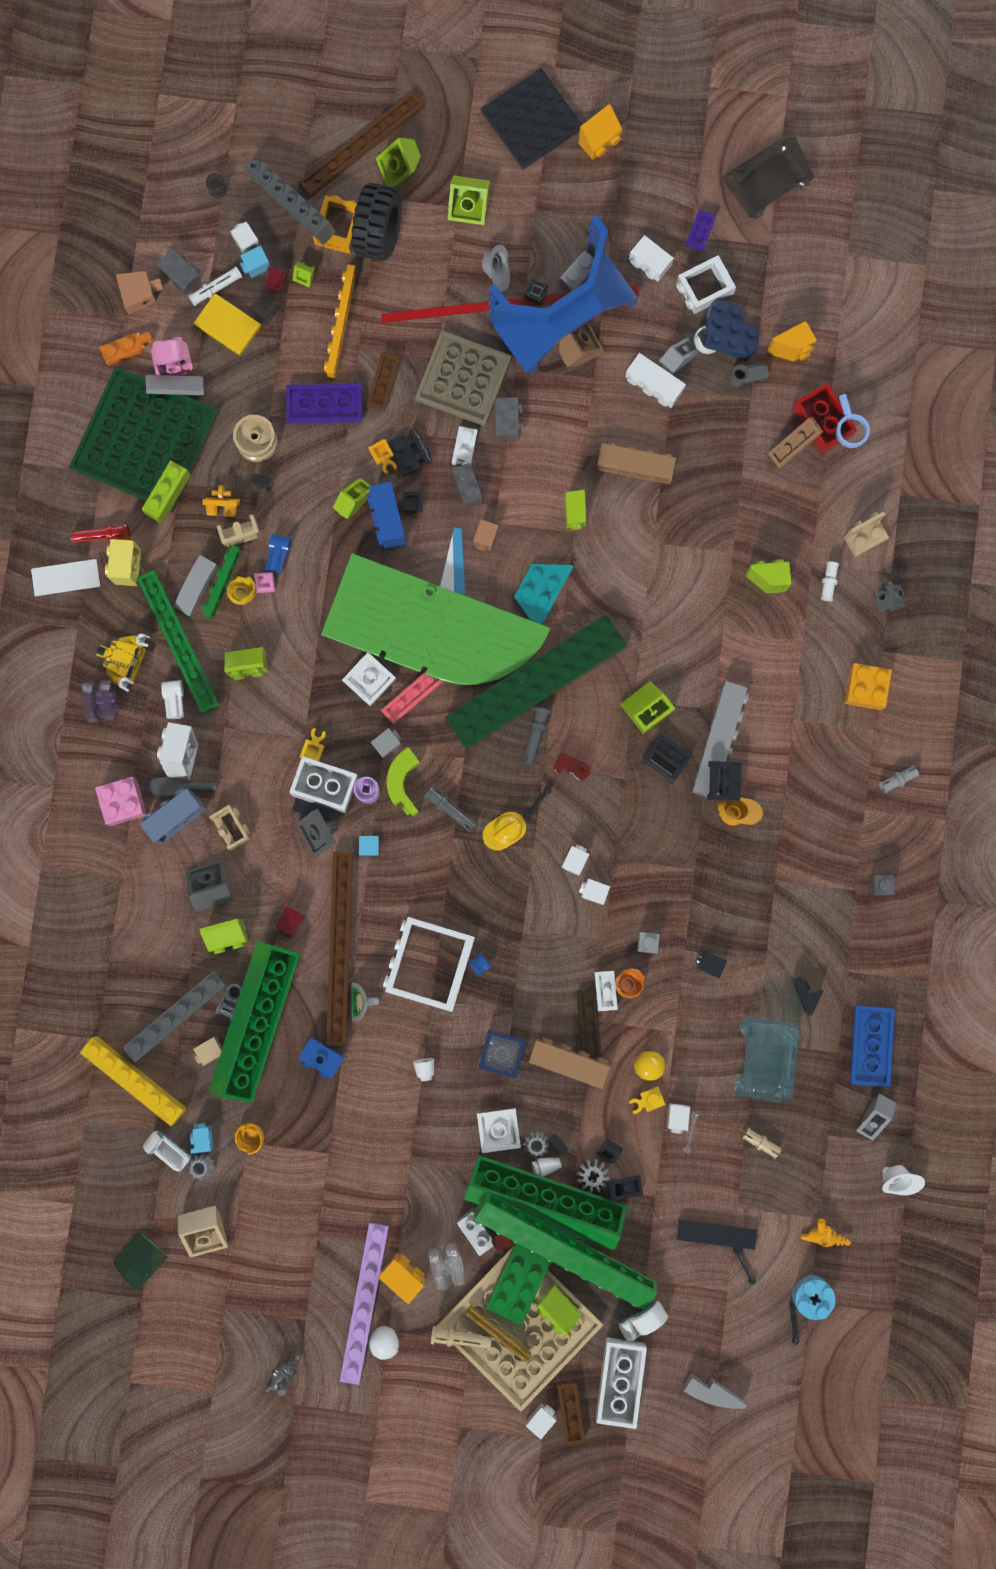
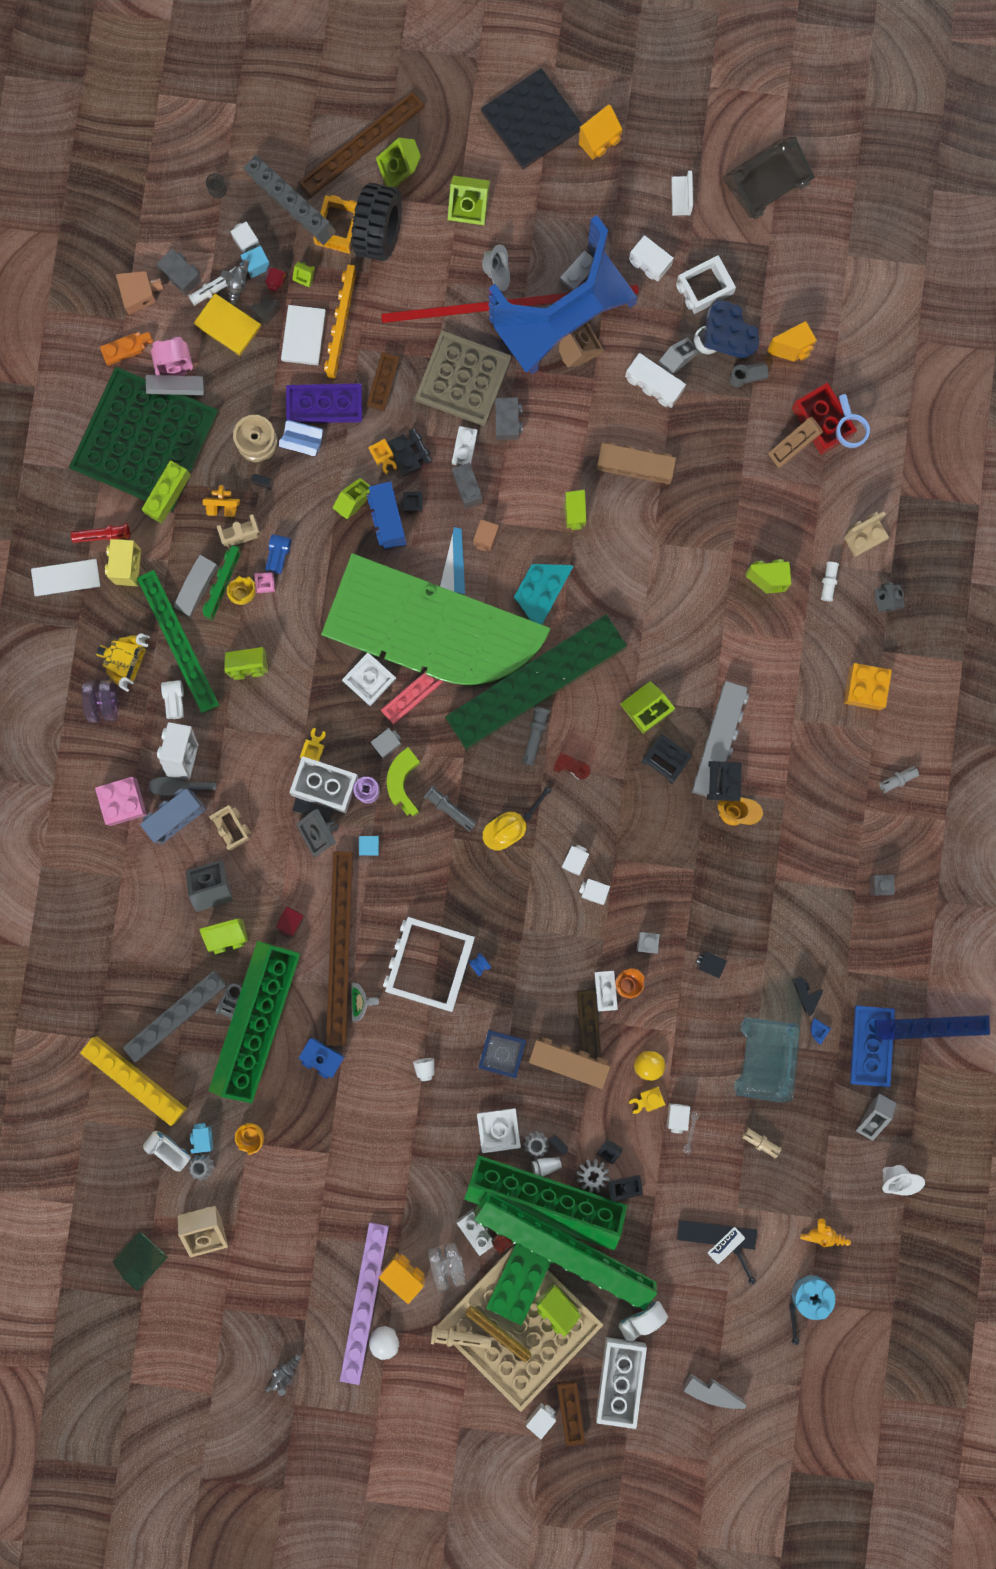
tan brick [193,1036,223,1066] -> none
tile [524,279,549,305] -> none
dark purple plate [686,209,716,252] -> none
none -> flat silver piece [221,259,249,306]
none -> light blue panel [279,420,323,456]
none -> white tile [281,305,326,366]
none -> white panel [671,171,693,216]
none -> white sticker [708,1227,745,1264]
none -> blue tile [810,1018,831,1045]
none -> clear blue plate [874,1015,990,1040]

